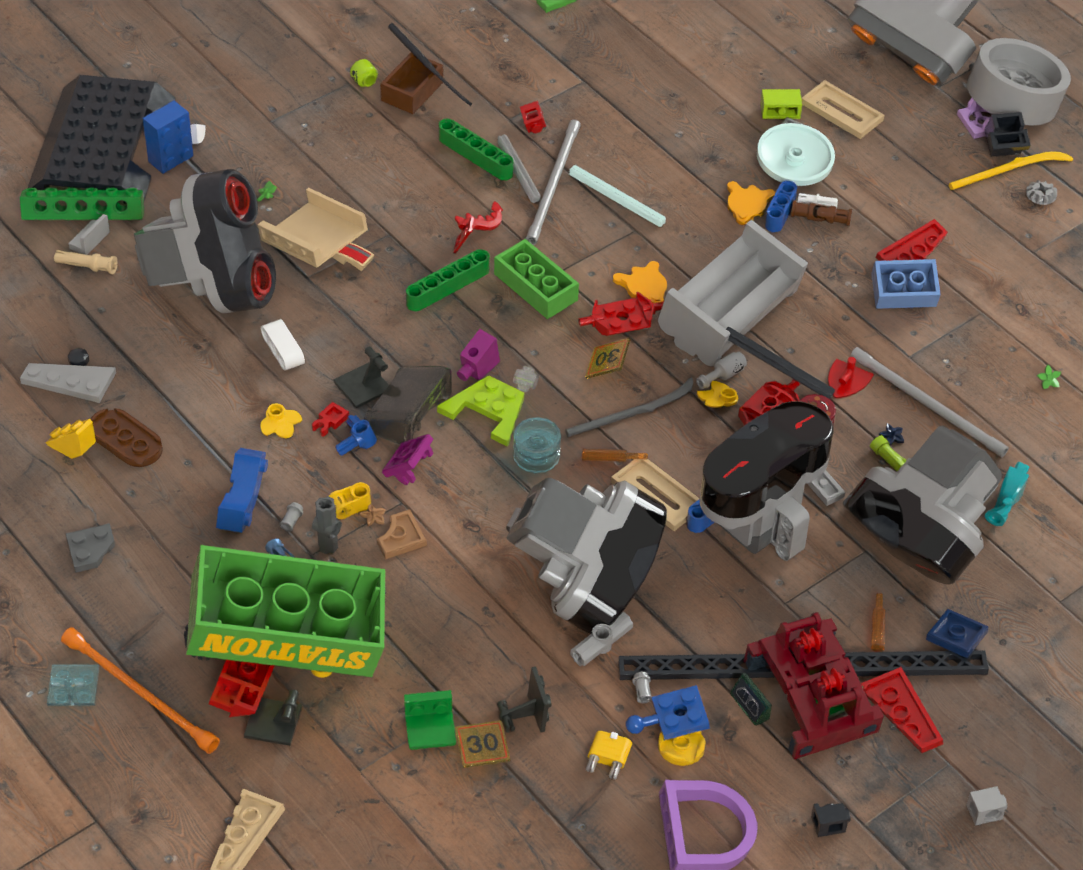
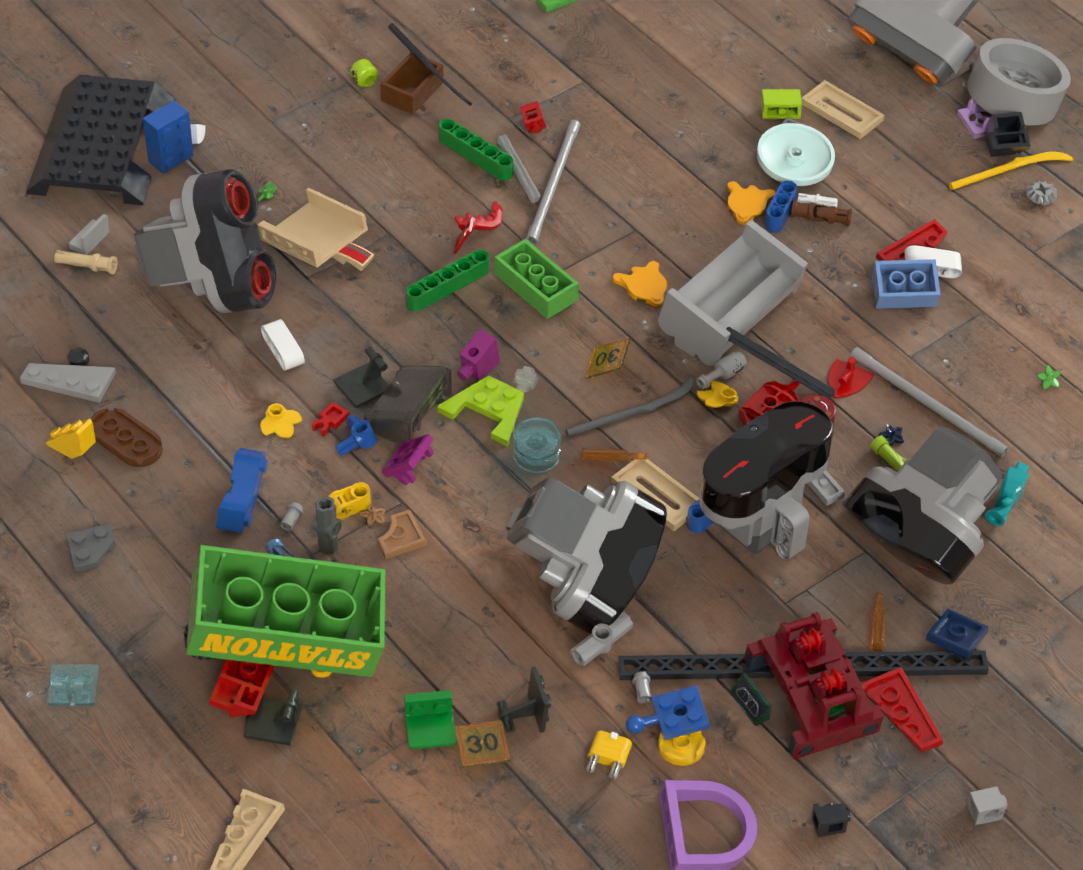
green brick [20,188,144,220] -> none
orange hose [61,627,220,754] -> none
light aqua axle [569,165,666,227] -> none
red plate [578,292,664,336] -> none
none -> white beam [905,246,962,278]

